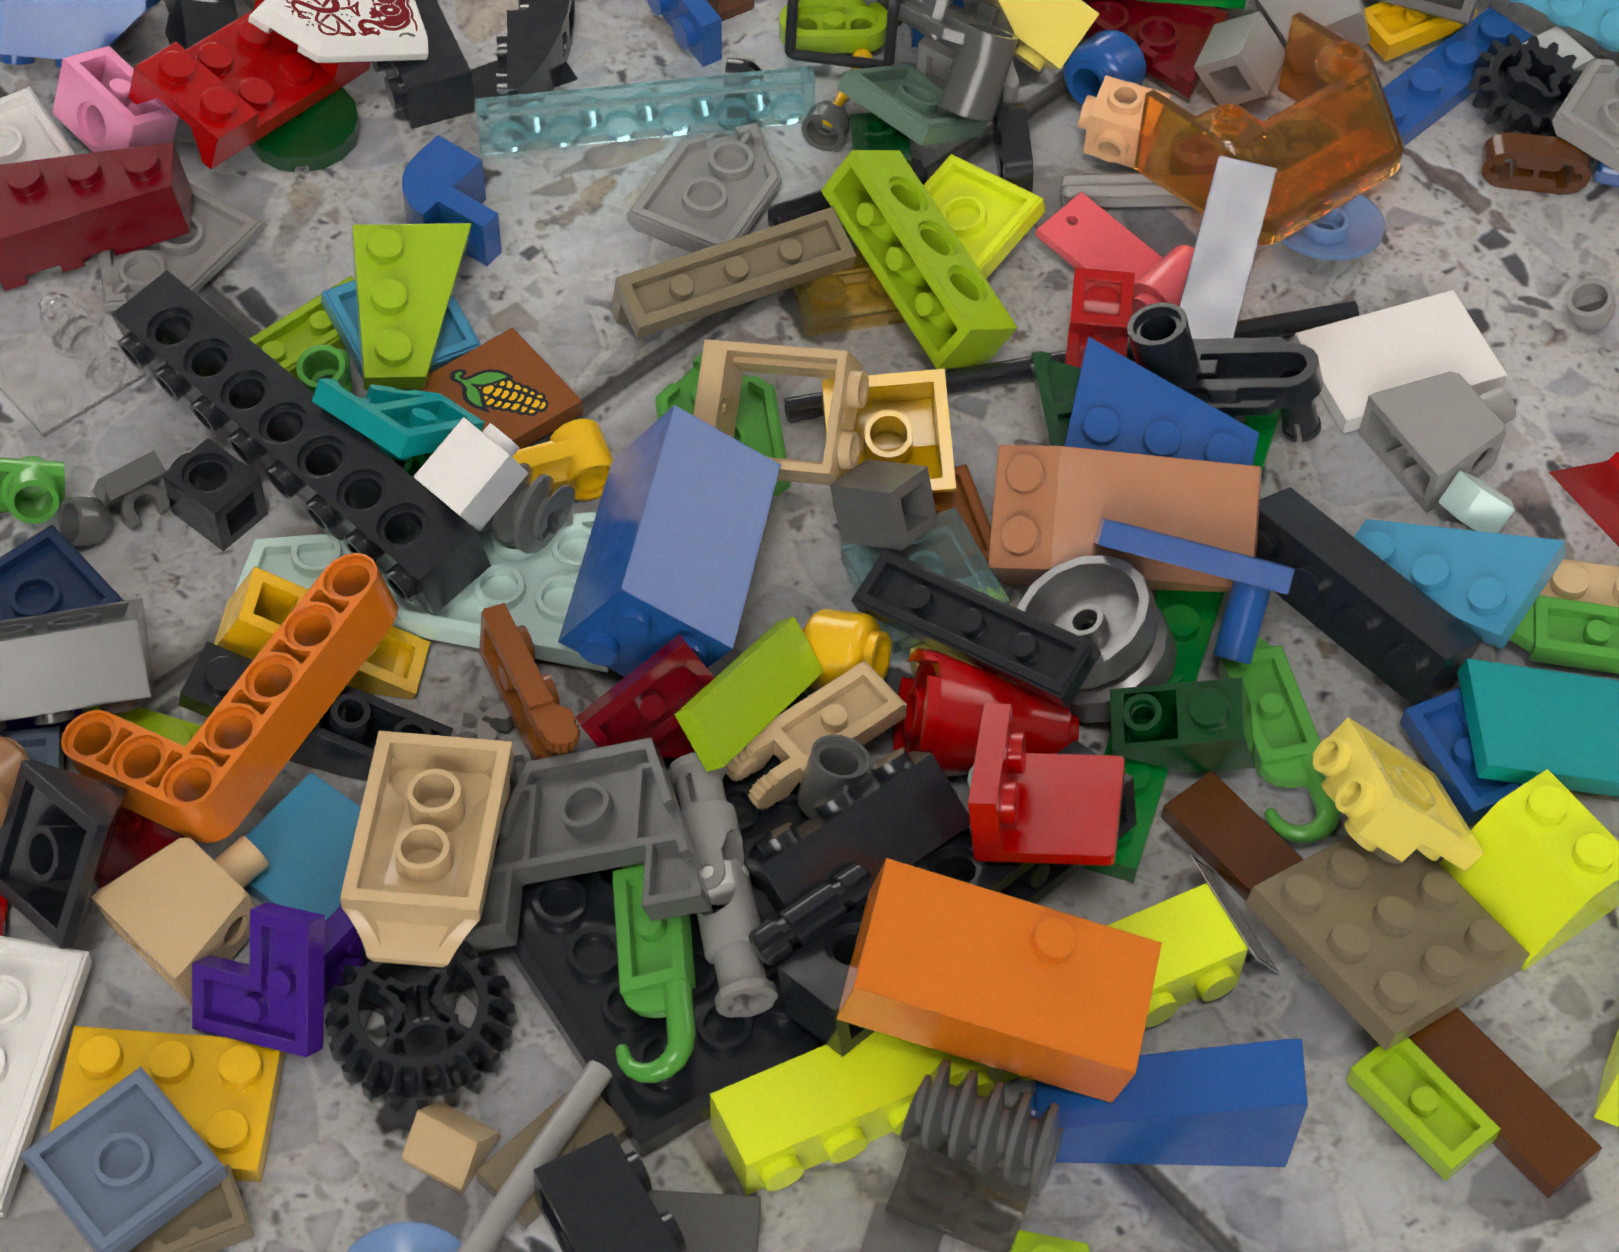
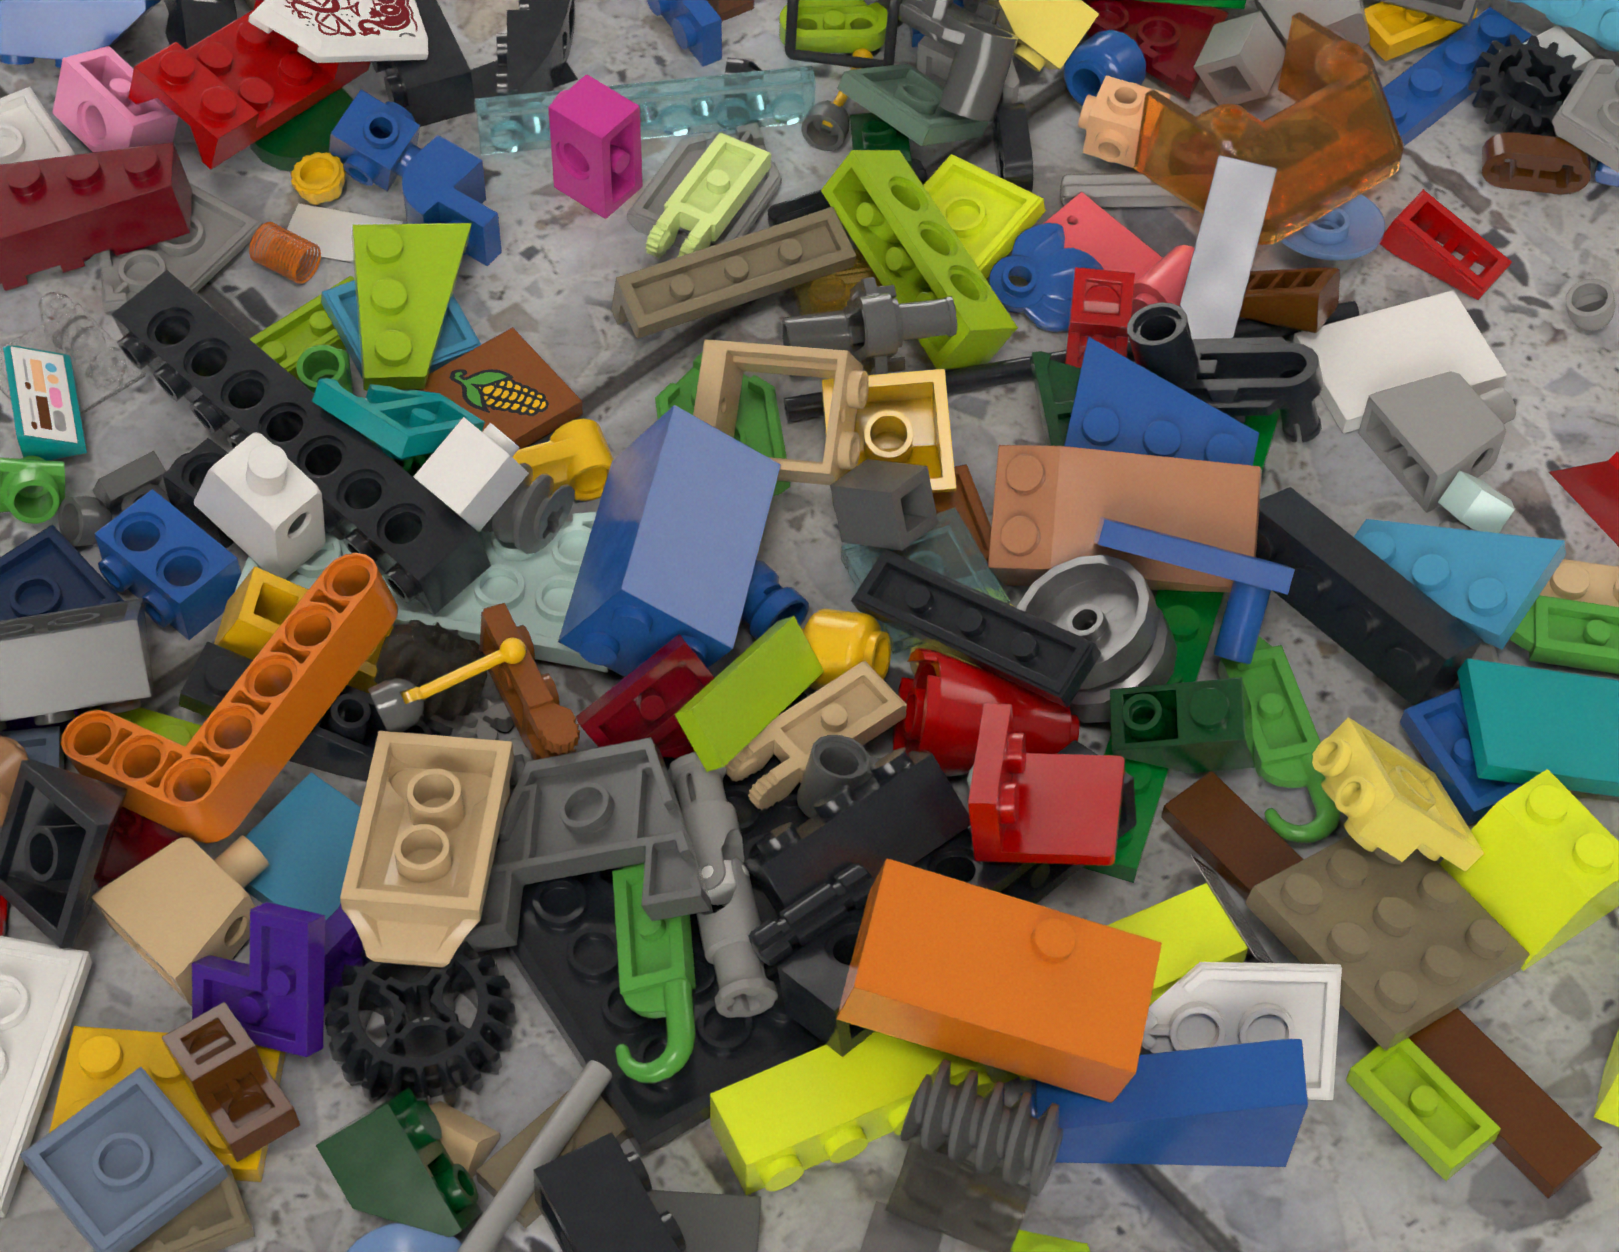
none -> slope [3,346,87,461]
none -> blue brick [94,489,241,640]
none -> reddish brown slope [161,1002,300,1162]
none -> white torso [194,432,326,579]
none -> orange piece [249,222,321,284]
none -> white sticker [281,203,403,263]
none -> yellow piece [291,152,346,205]
none -> dark green slope [316,1088,482,1238]
none -> blue brick [329,89,421,191]
none -> hinge [368,637,526,732]
none -> clear smoke gear [374,620,488,721]
none -> dark pink brick [548,74,643,219]
none -> yellowish green hinge [645,133,771,258]
none -> blue wheel [740,560,809,640]
none -> dark grey piece [782,277,957,377]
none -> blue plate [988,223,1104,332]
none -> white tile [1142,962,1342,1100]
none -> reddish brown slope [1239,267,1340,333]
none -> red slope [1380,189,1512,300]

